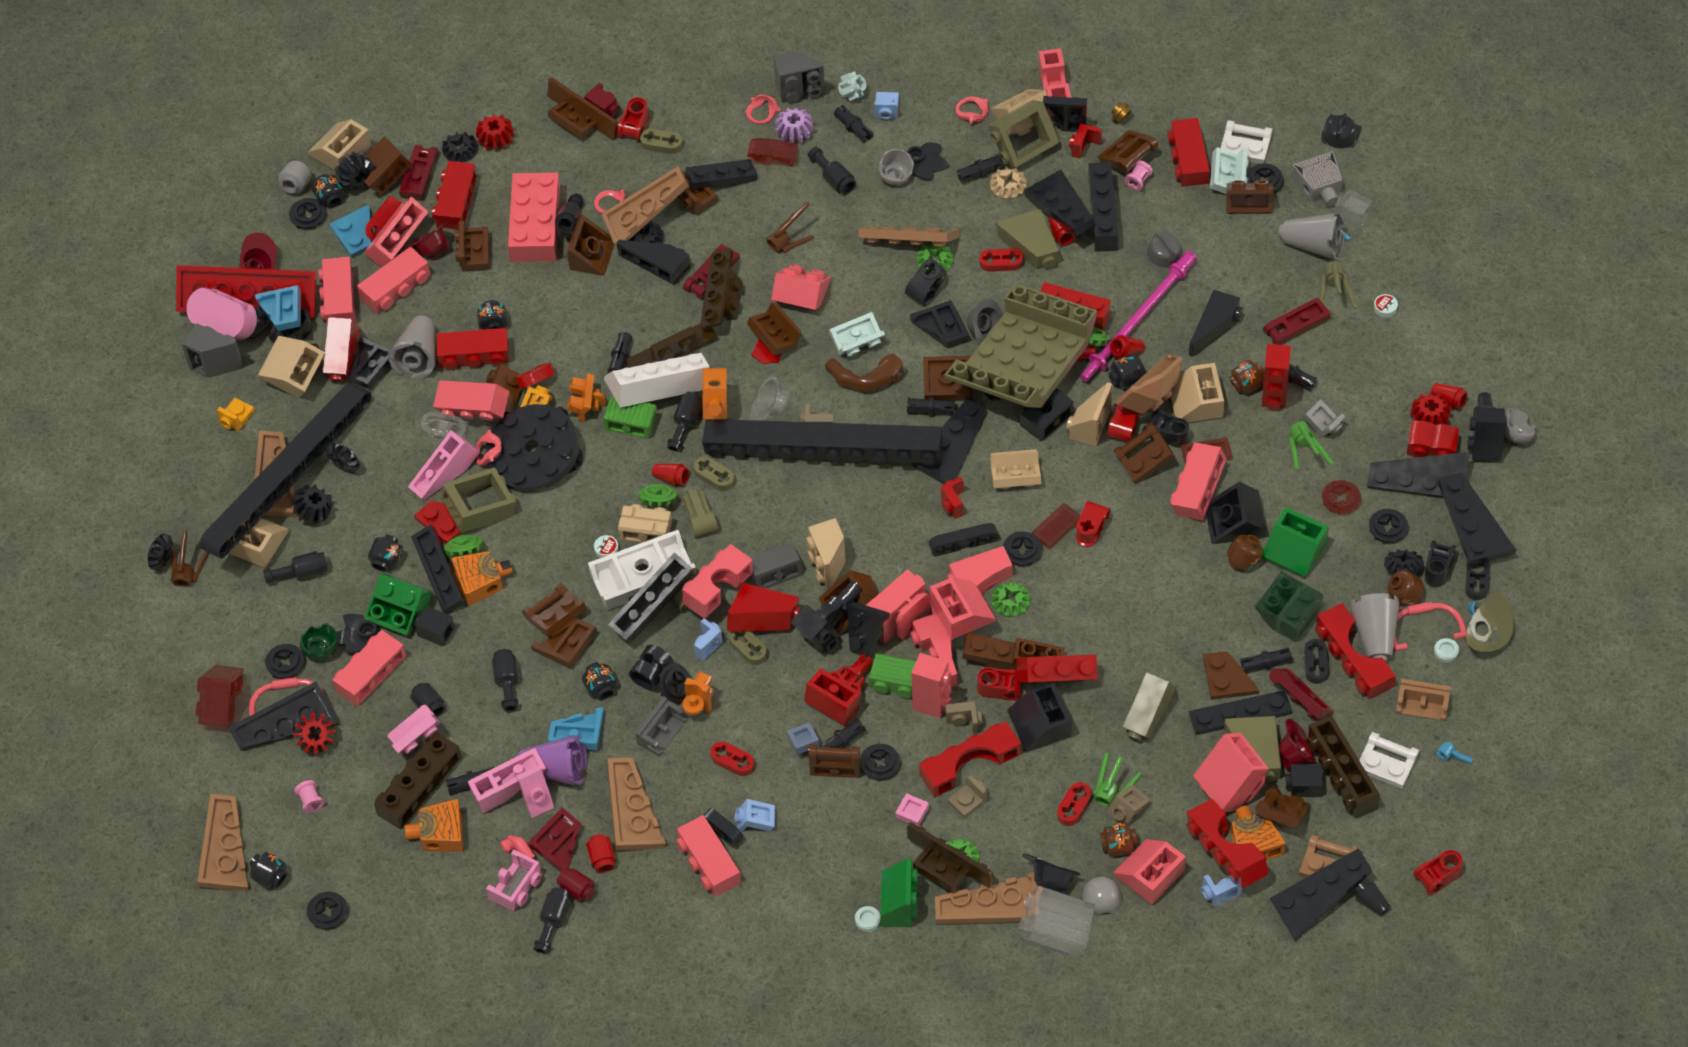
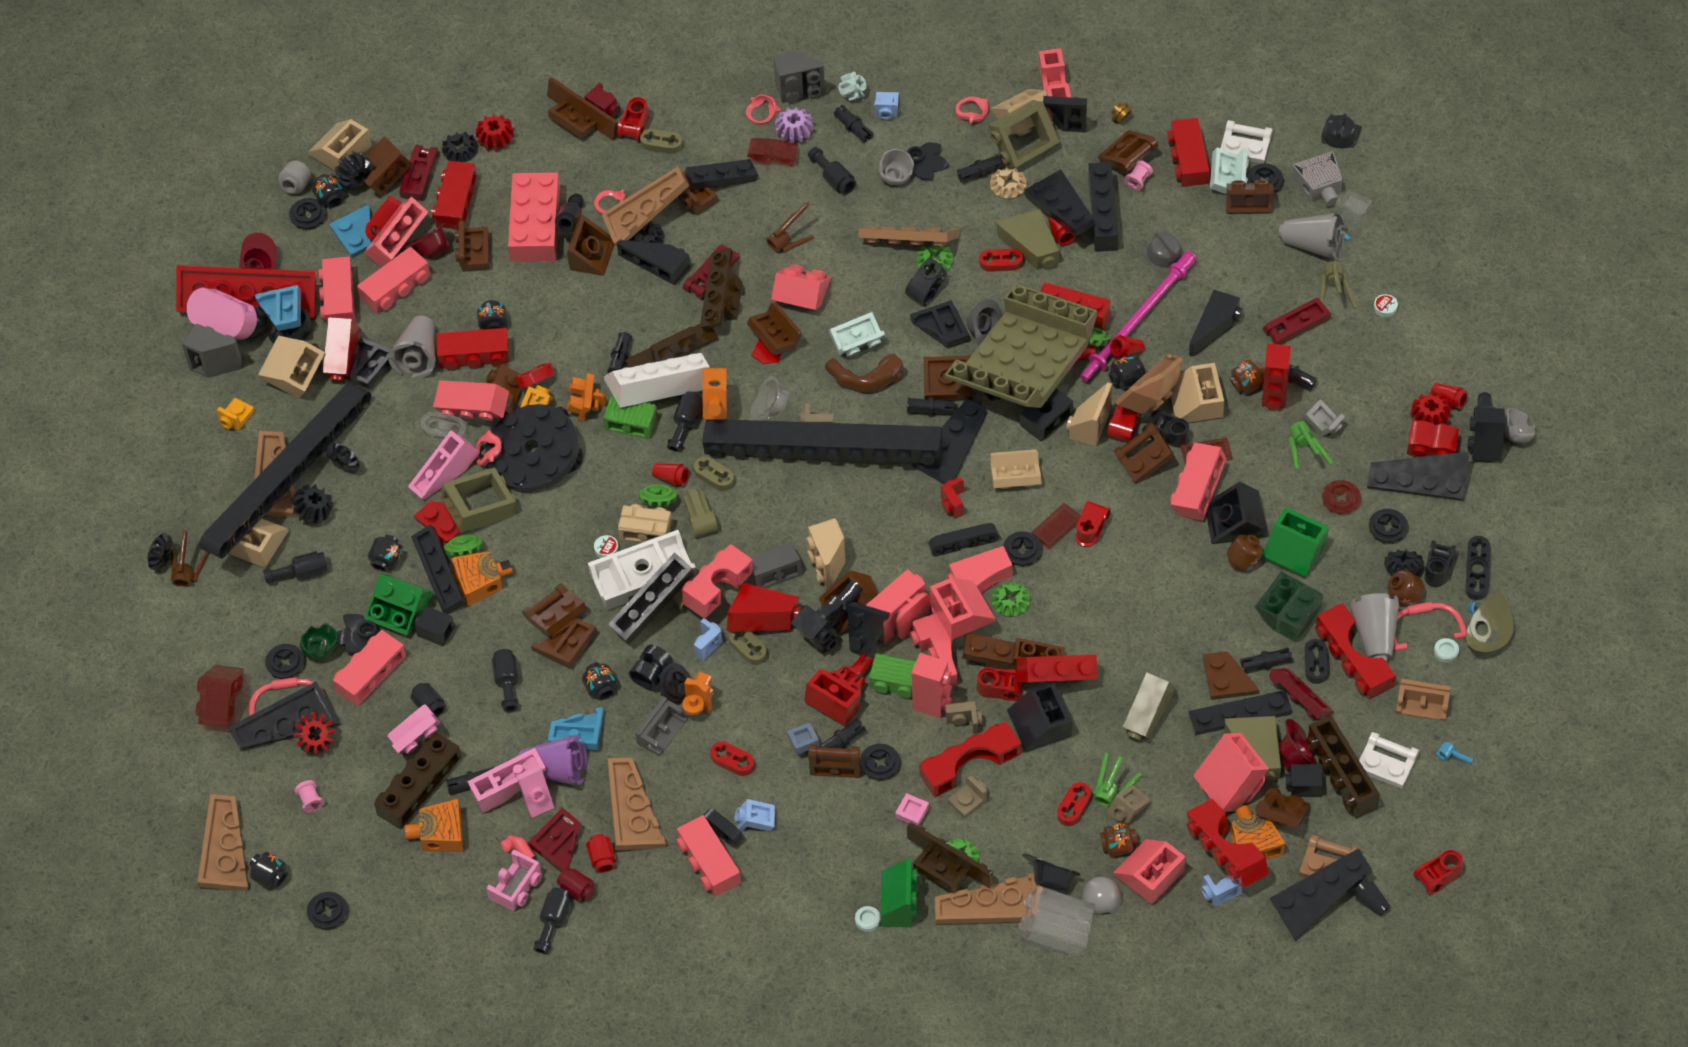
red bracket [1069,124,1102,159] -> none
black wing [1438,472,1516,565] -> none

